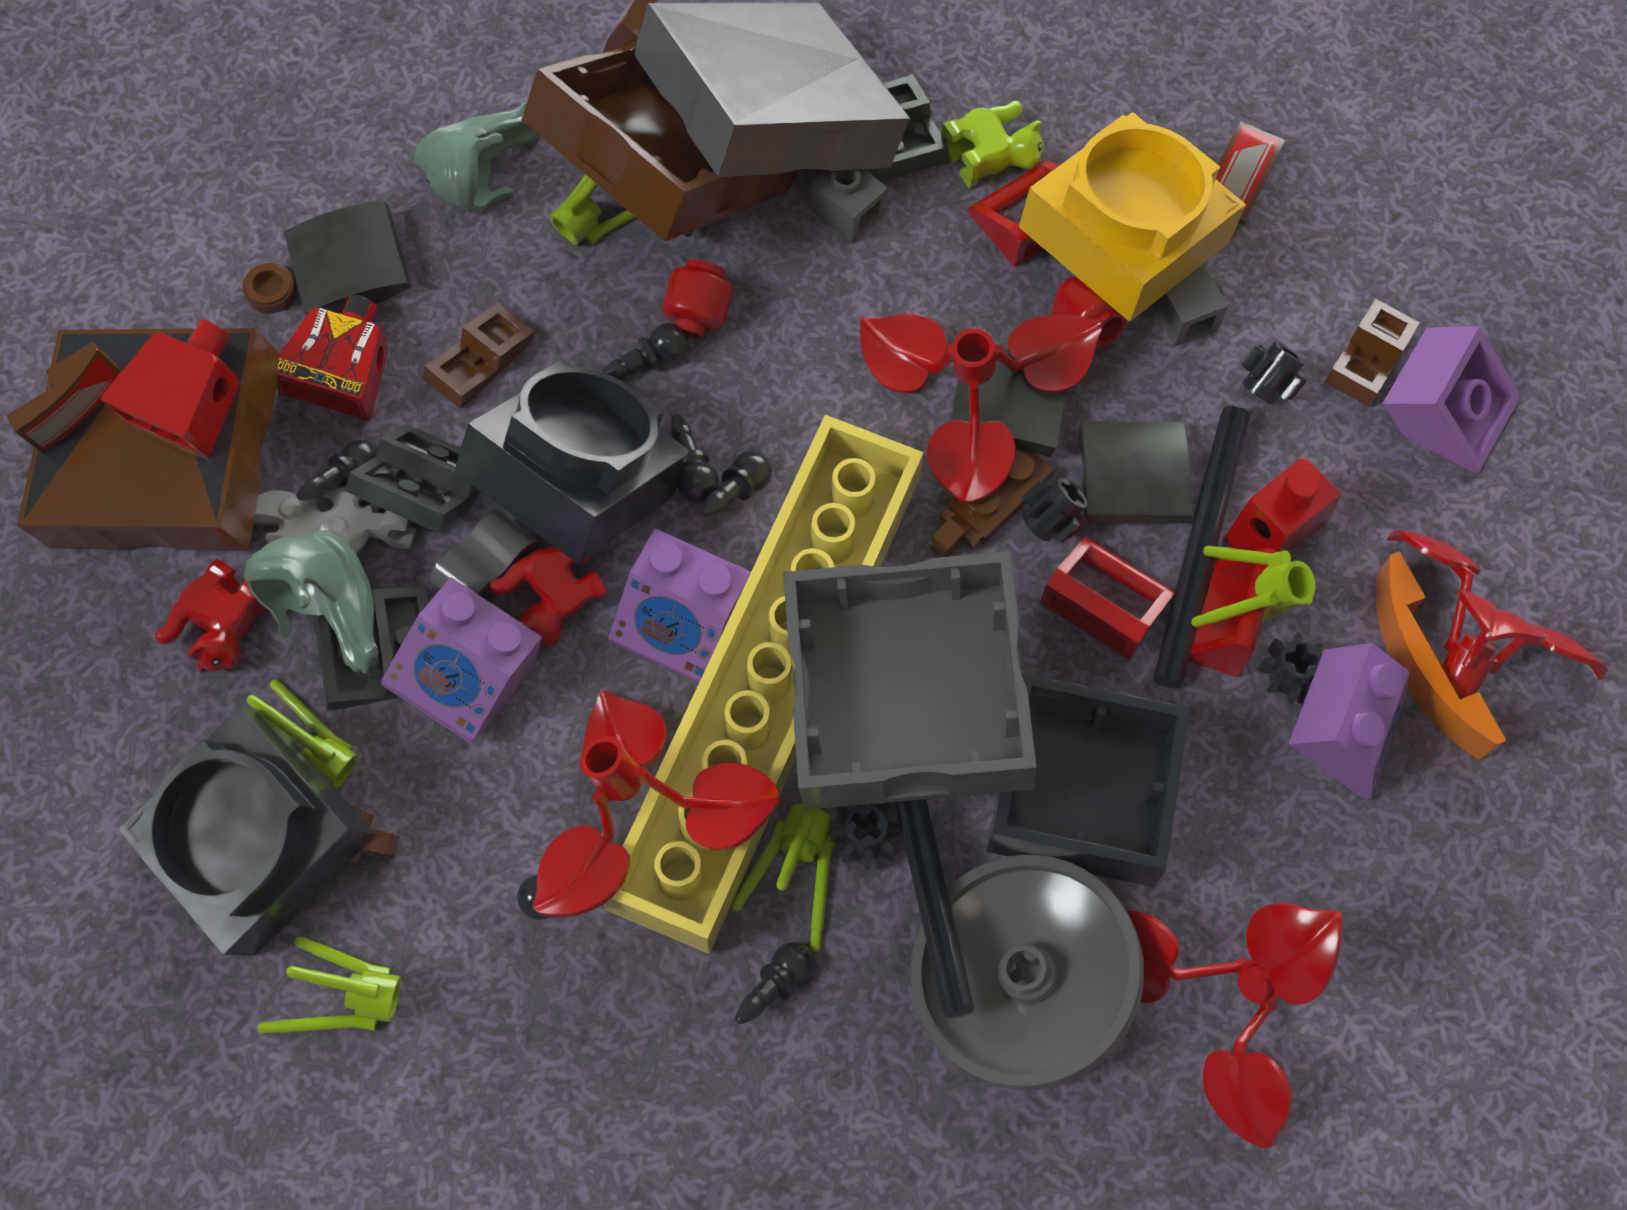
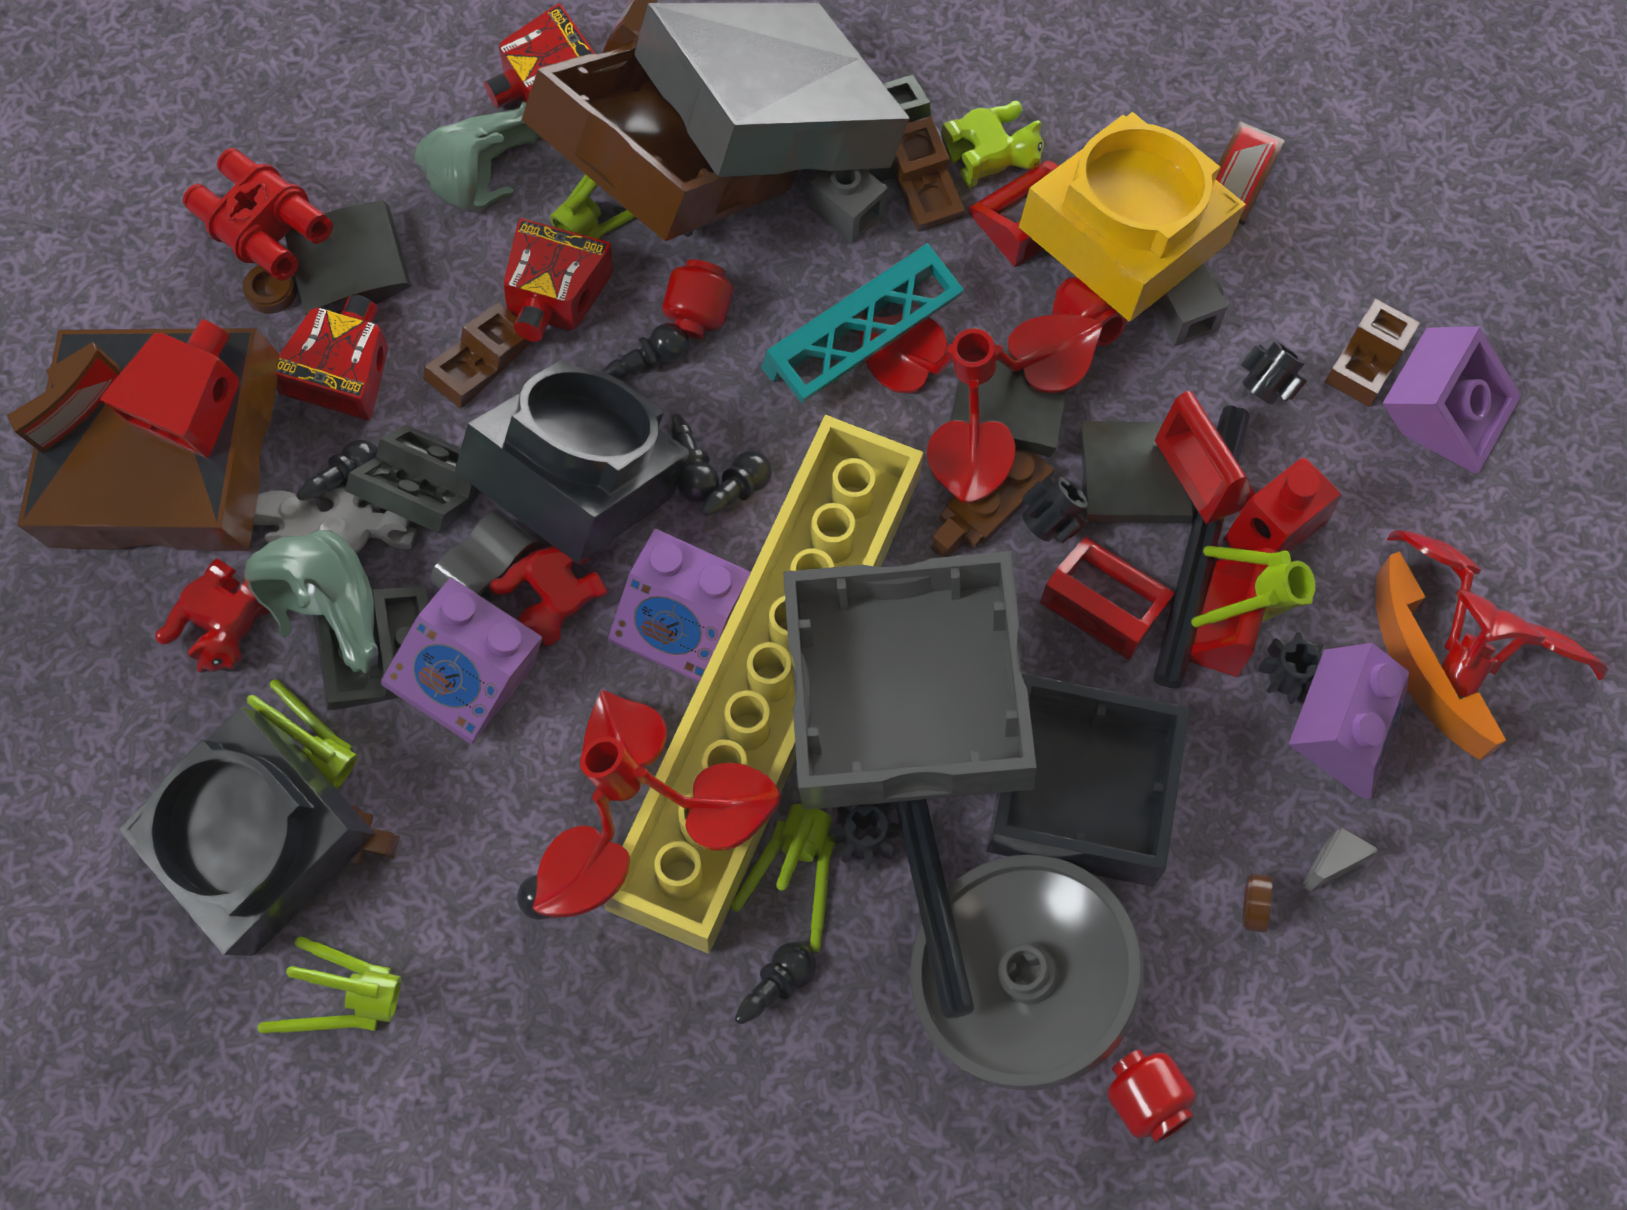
red plant [1126,903,1342,1148] -> none
none -> red pin [182,148,333,281]
none -> torso [484,3,595,109]
none -> red torso [503,217,613,342]
none -> teal fence [761,243,964,404]
none -> reddish brown slope [892,116,965,232]
none -> red head [1107,1049,1196,1143]
none -> red tile [1154,391,1255,524]
none -> reddish brown tile [1242,873,1272,933]
none -> light grey slope [1302,828,1378,892]

